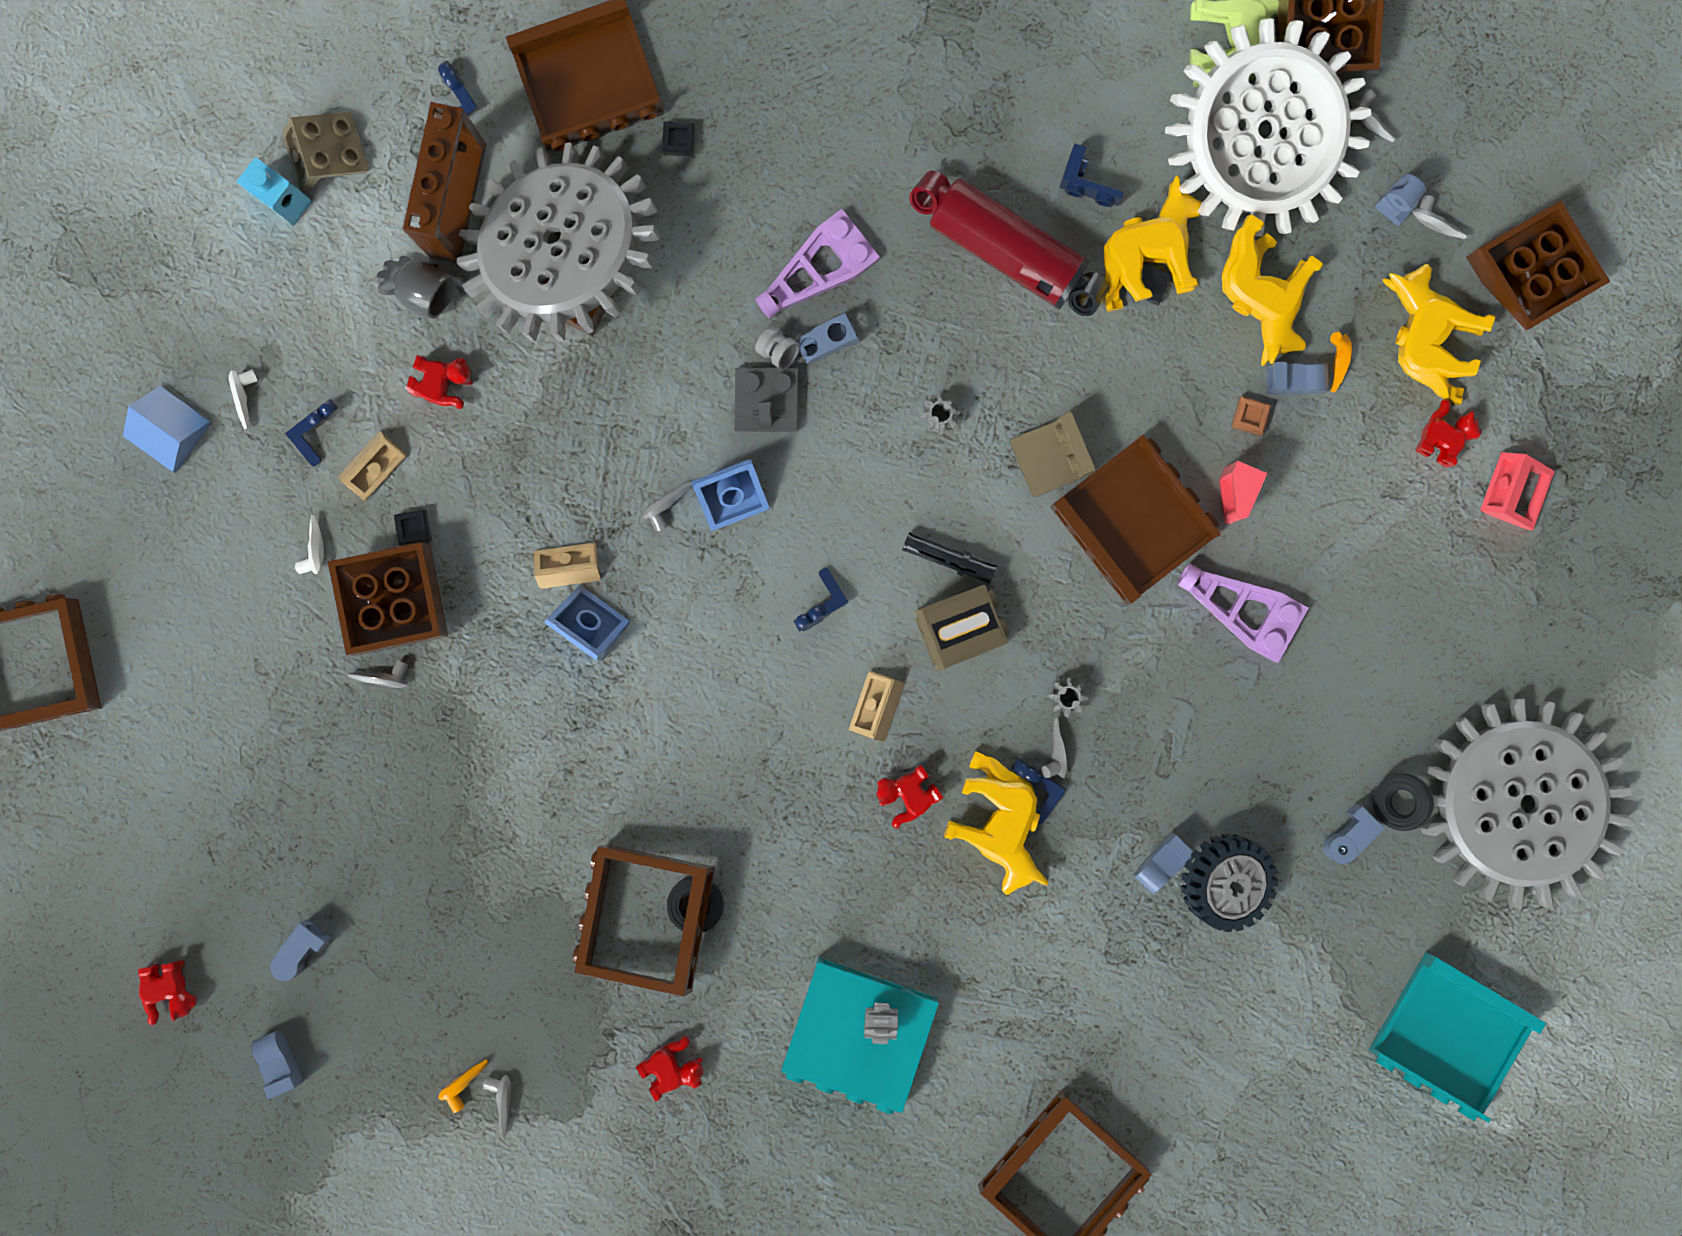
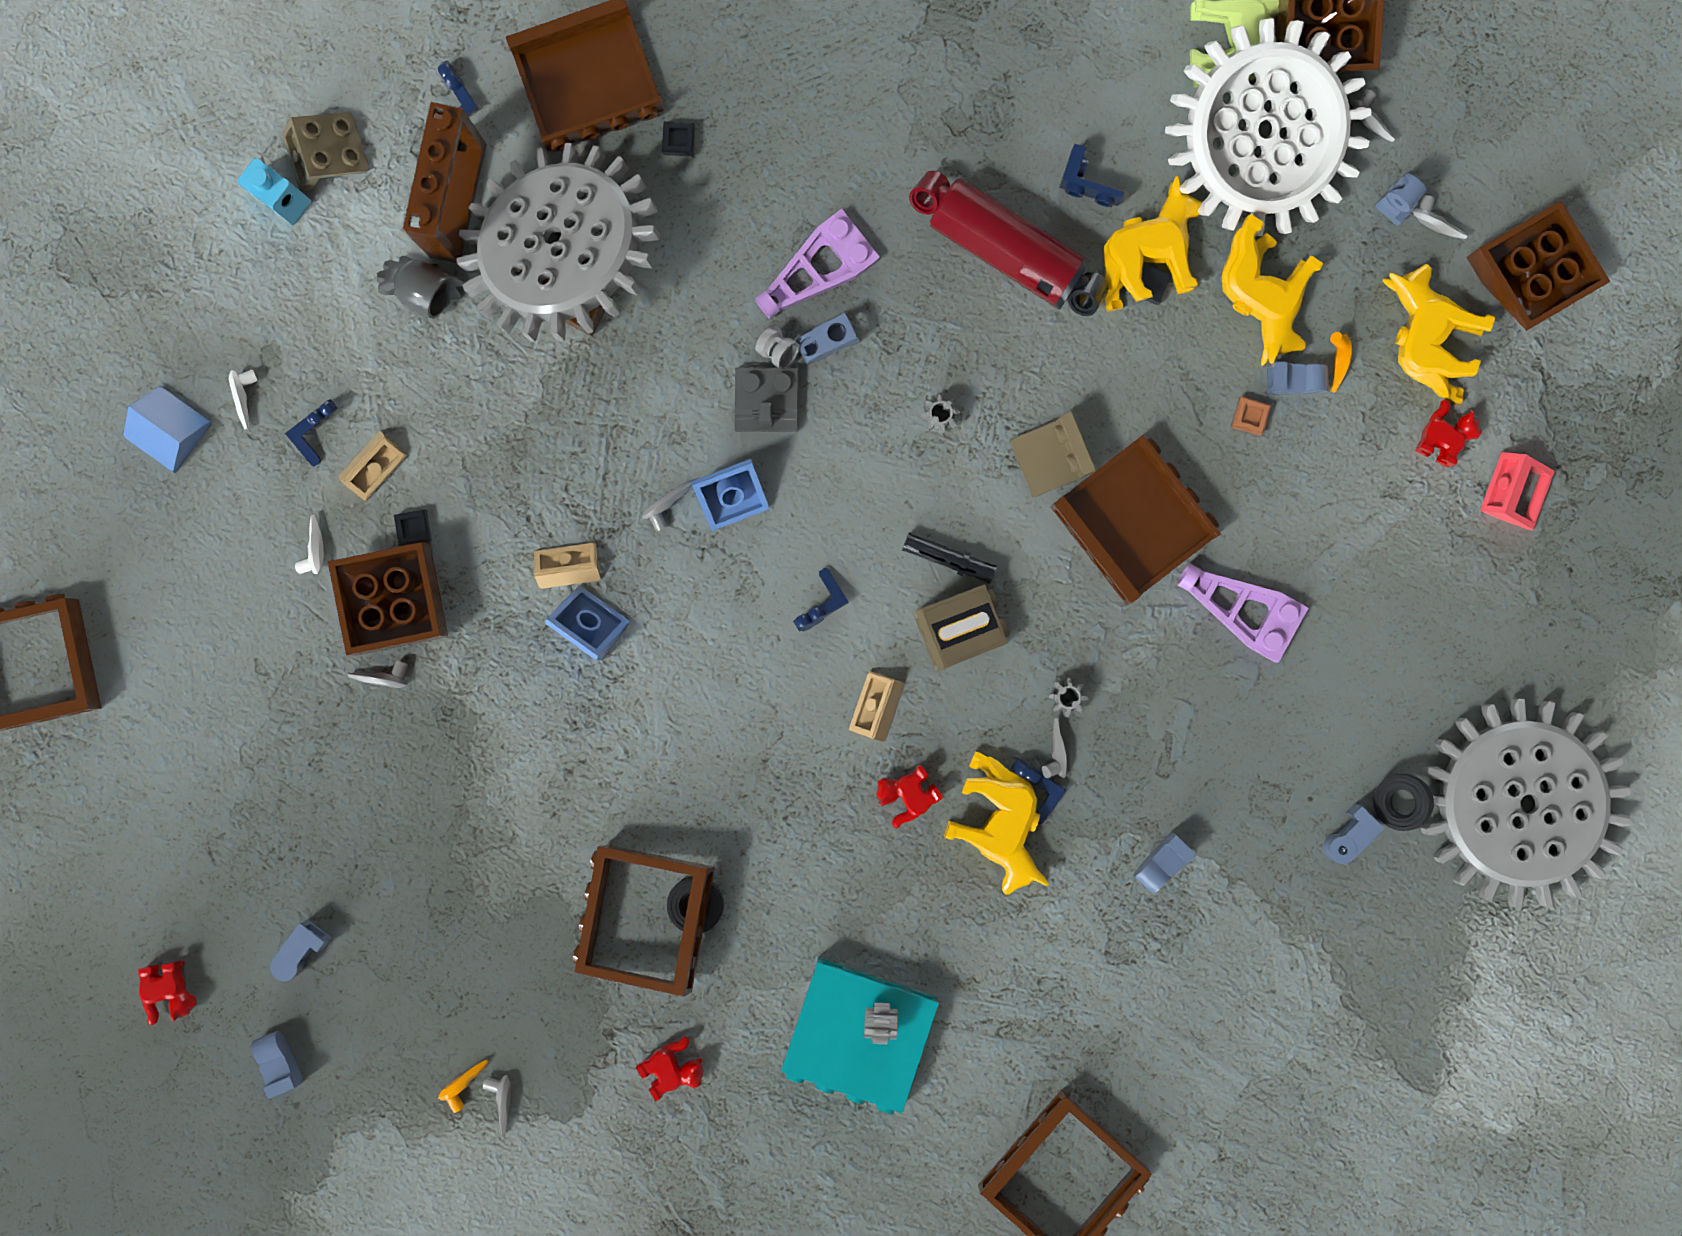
red animal [406,355,473,409] -> none
wheel [1181,833,1278,932] -> none
coral tile [1219,461,1267,524] -> none
teal panel [1368,952,1547,1123] -> none

